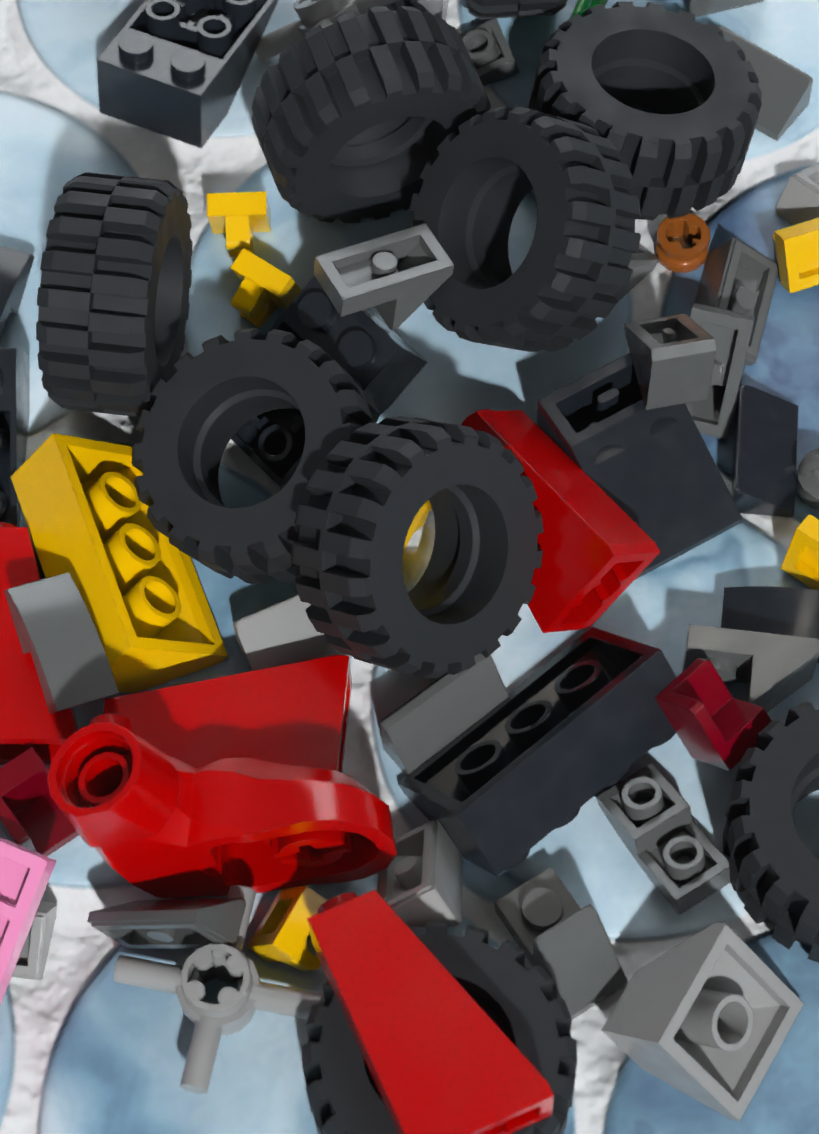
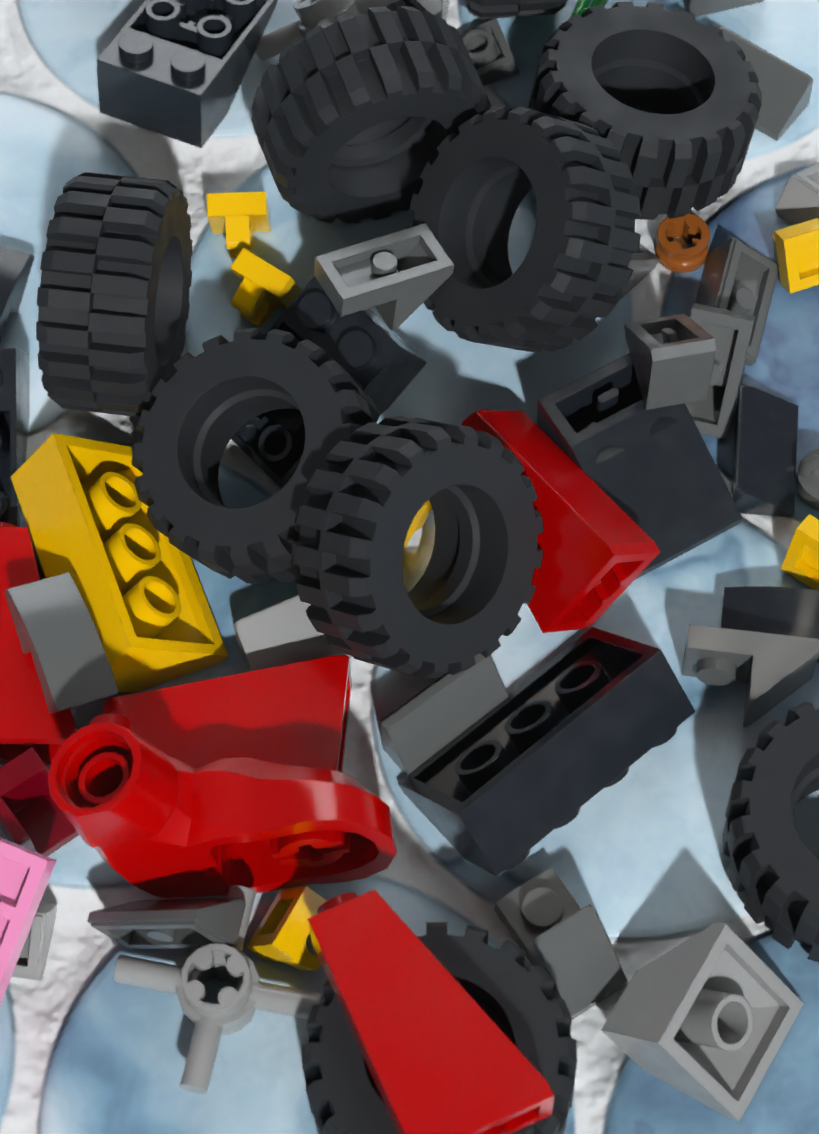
light grey slope [377,819,463,927] -> none
dark grey slope [597,763,731,915] -> none
dark red panel [655,658,772,771] -> none

